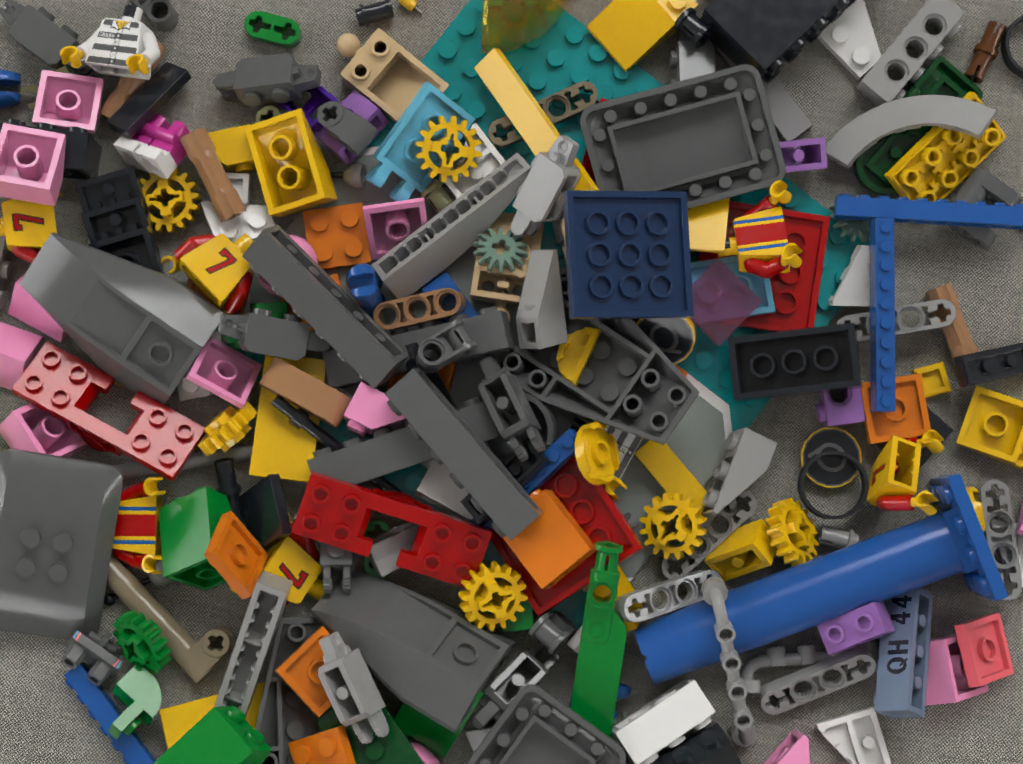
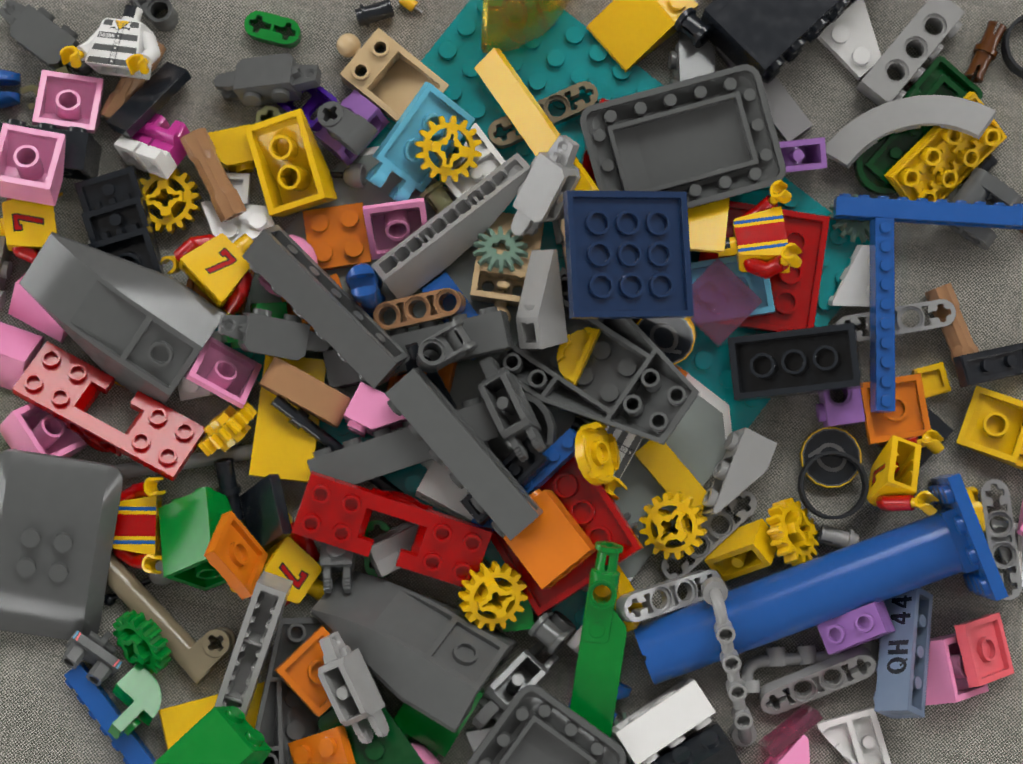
none -> clear pink tile [758,705,823,758]
none -> black piece [977,154,998,172]

